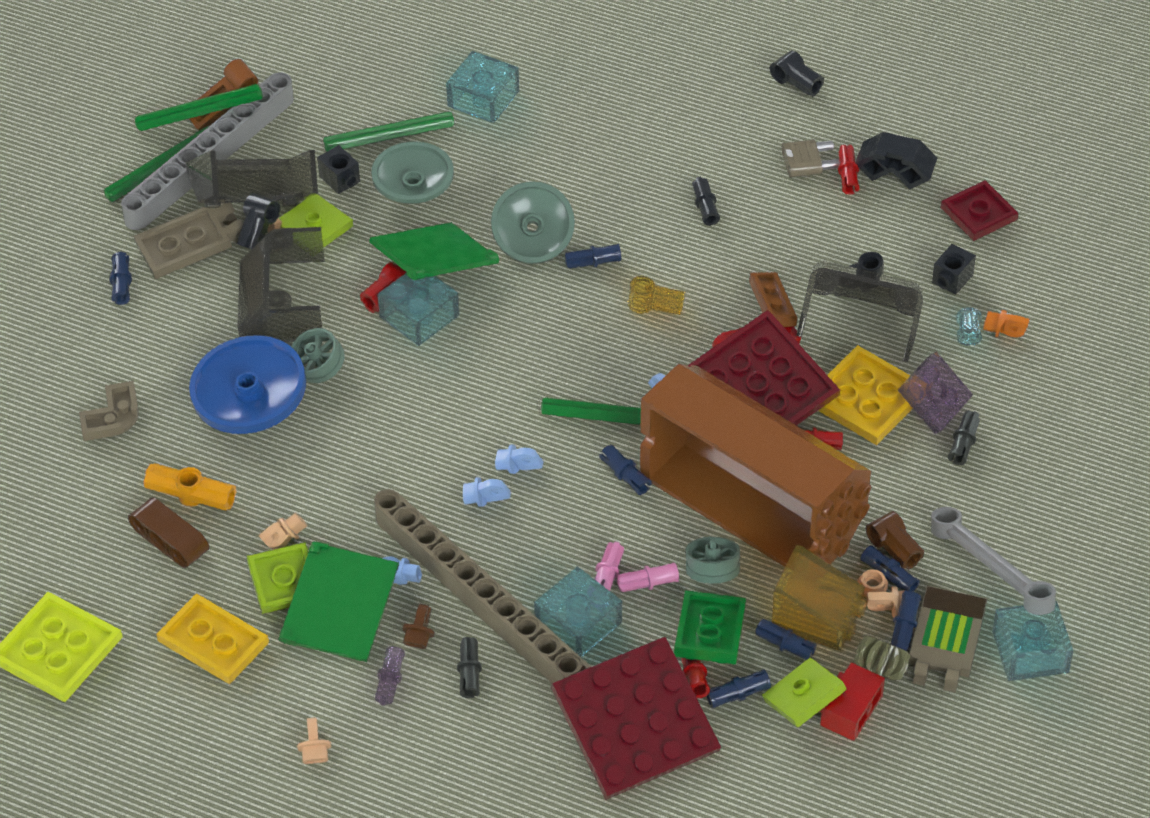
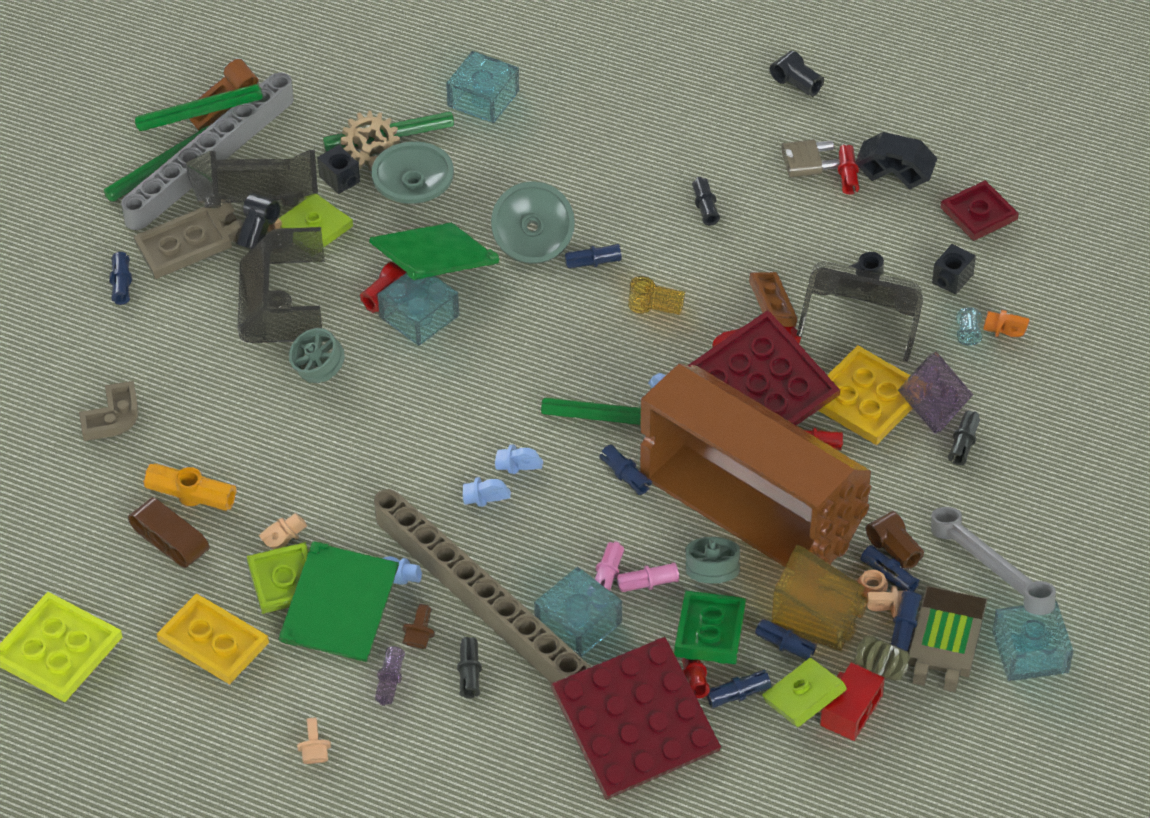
blue dish [189,335,306,434] -> none
none -> tan gear [341,111,400,171]

